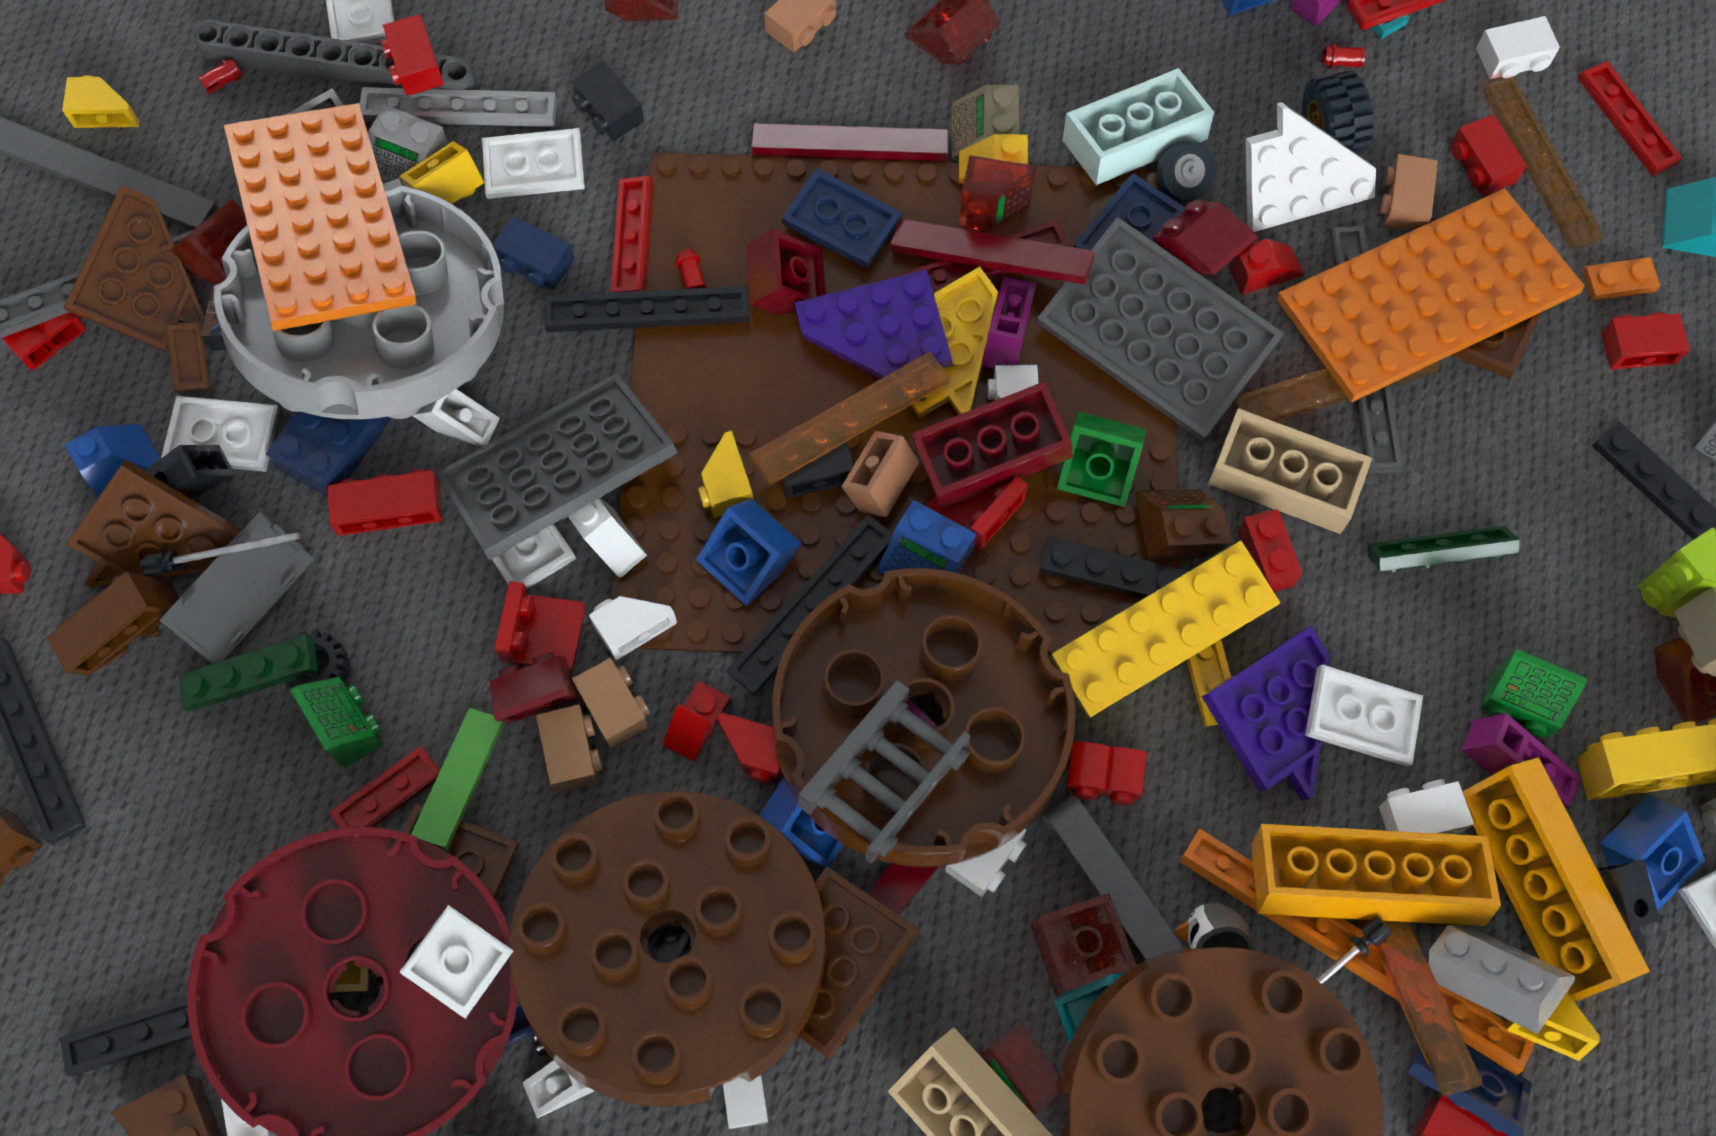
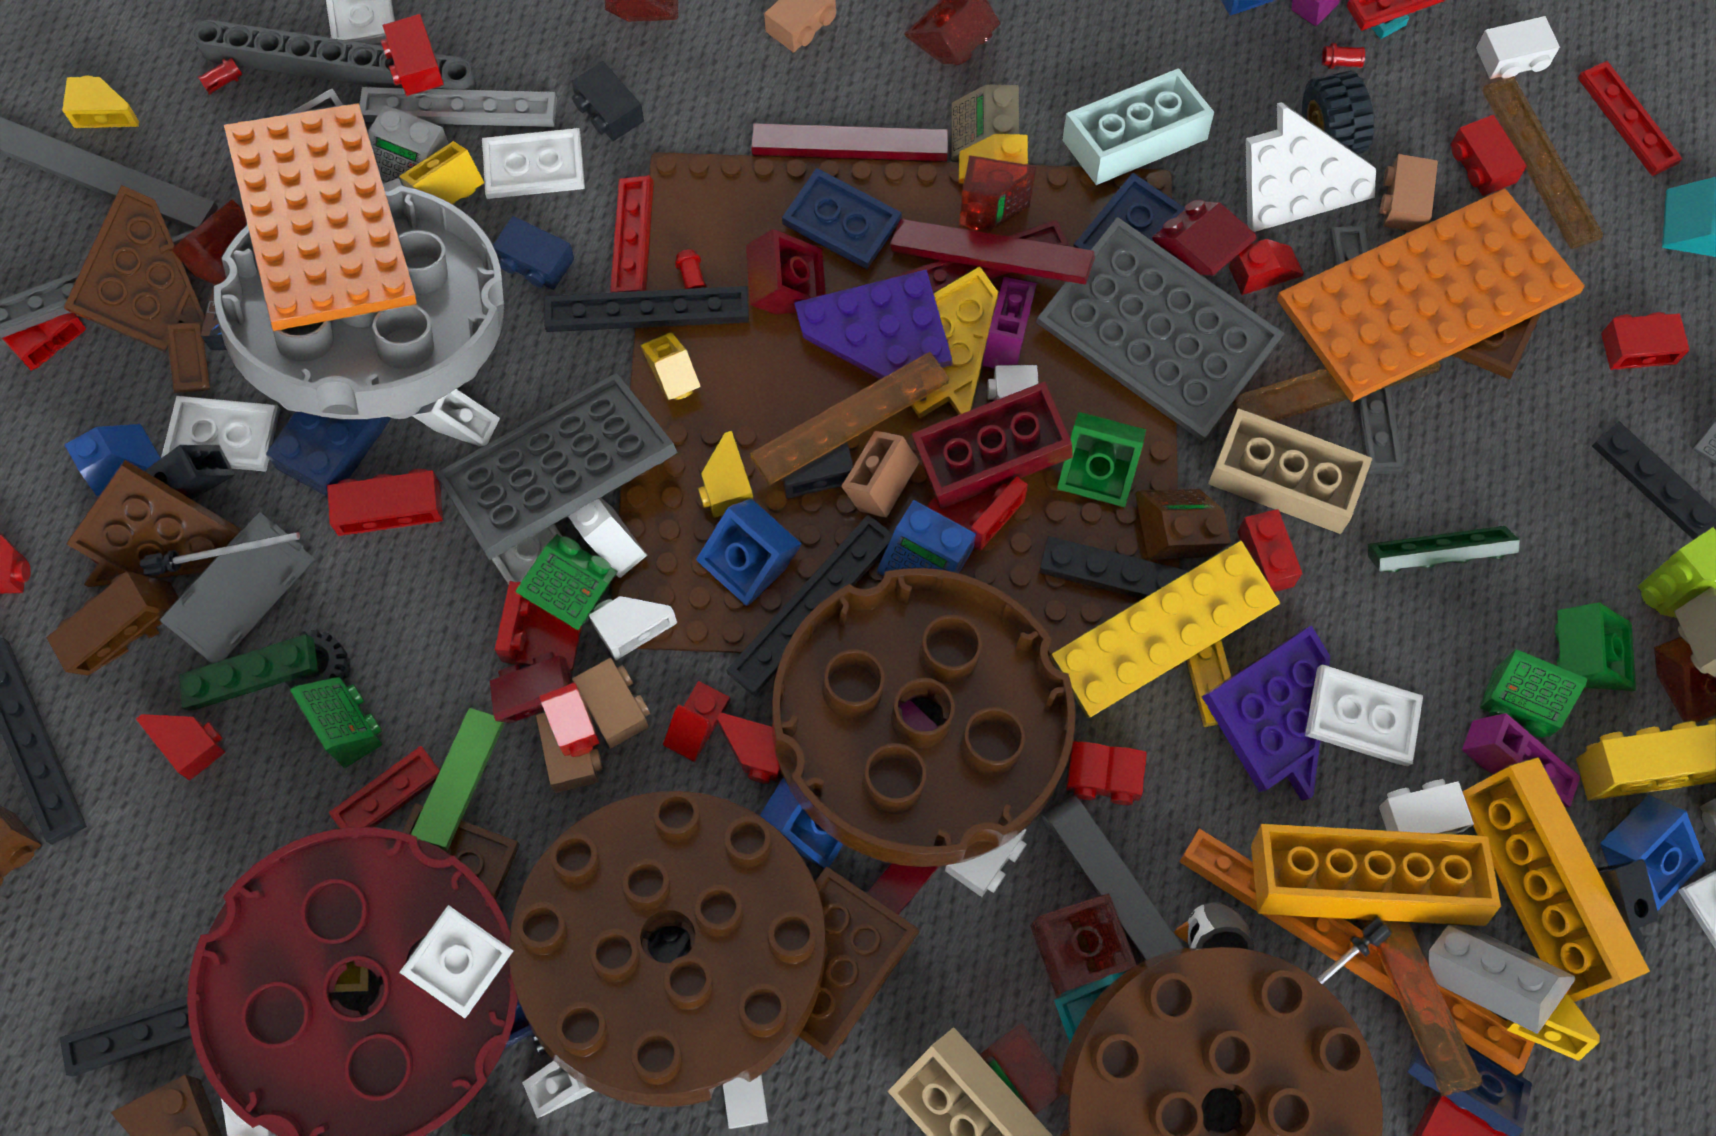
dark grey fence [798,680,971,864] -> none
black wheel [1156,141,1217,201] -> none
orange plate [1582,257,1660,301] -> none
none -> red slope [136,714,226,781]
none -> green slope [515,534,618,630]
none -> slope [539,683,600,757]
none -> slope [640,332,700,400]
none -> green slope [1555,602,1636,691]

